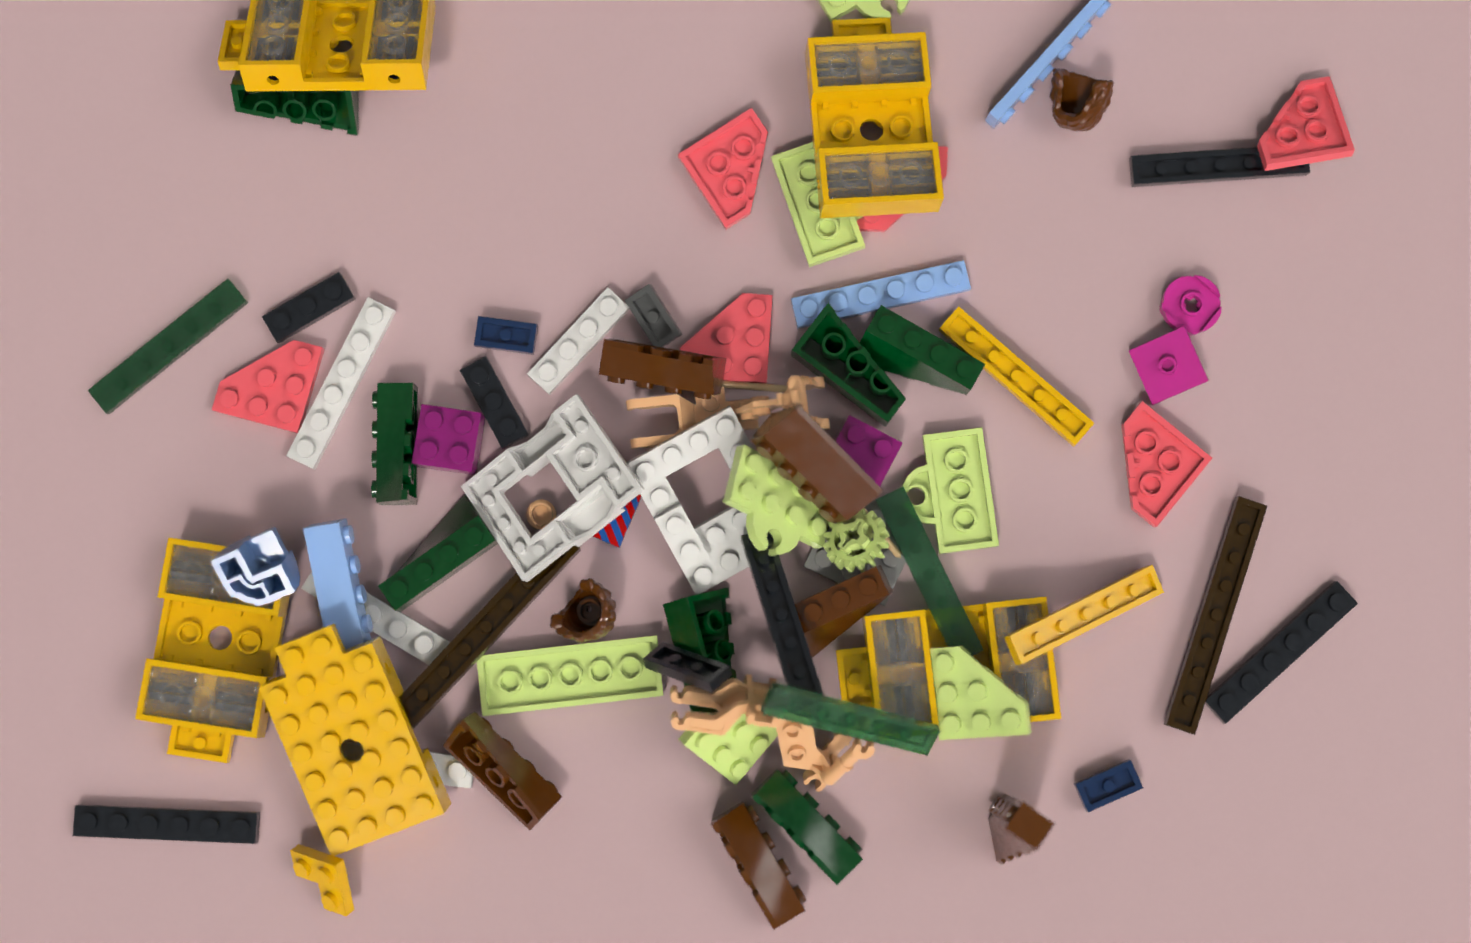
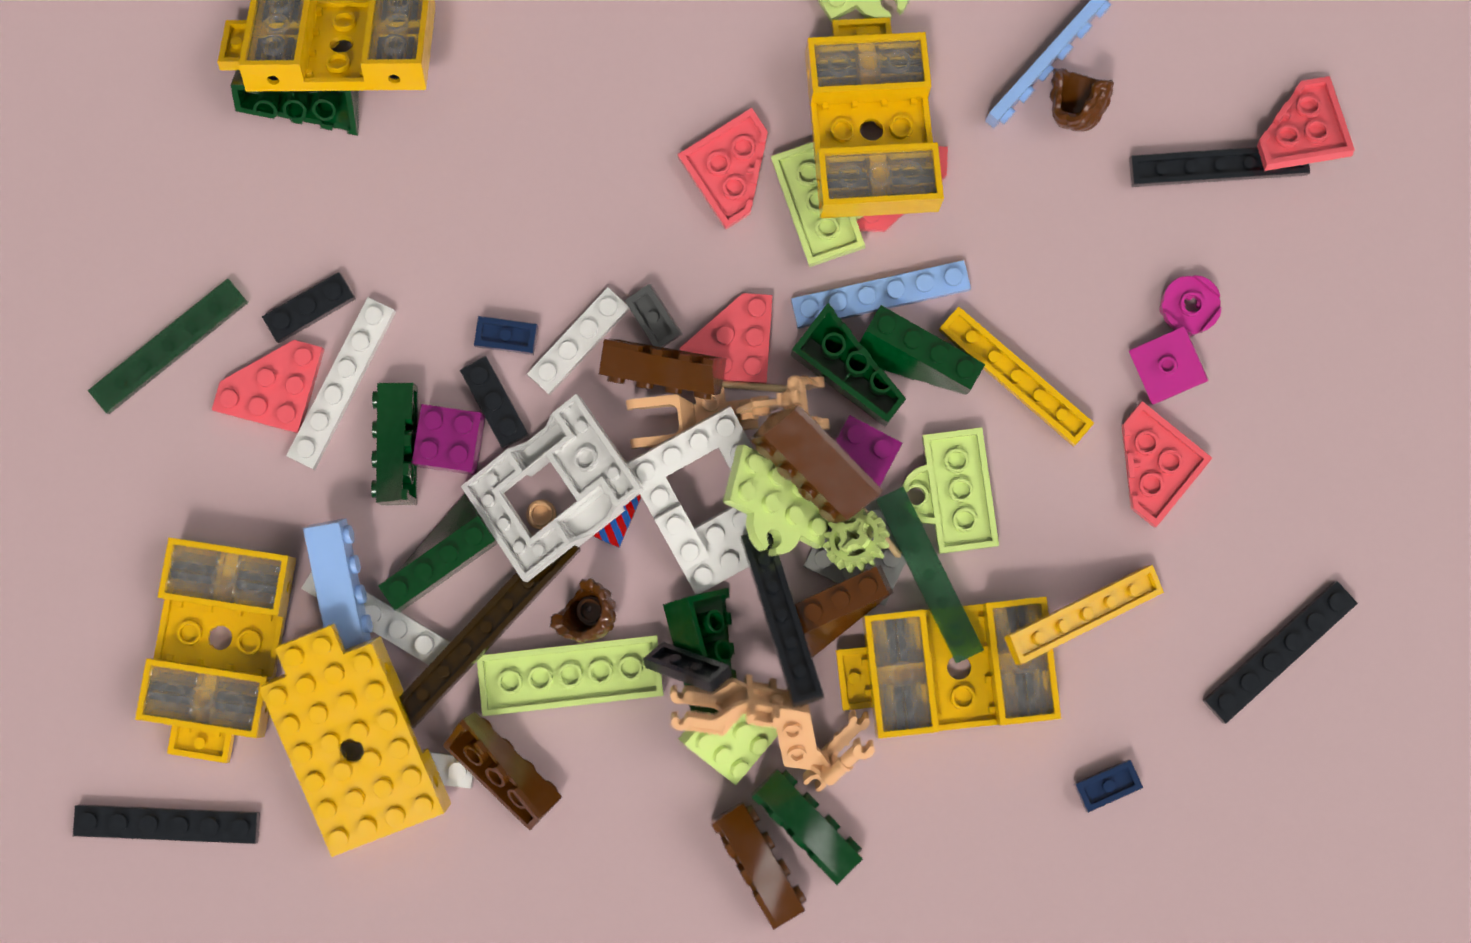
medium blue brick [211,527,300,606] -> none
yellow plate [290,844,355,916] -> none
clear green tile [760,682,940,756] -> none
yellowish green plate [930,645,1032,740] -> none
reddish brown wedge [988,794,1055,865] -> none
dark brown plate [1164,496,1267,735] -> none

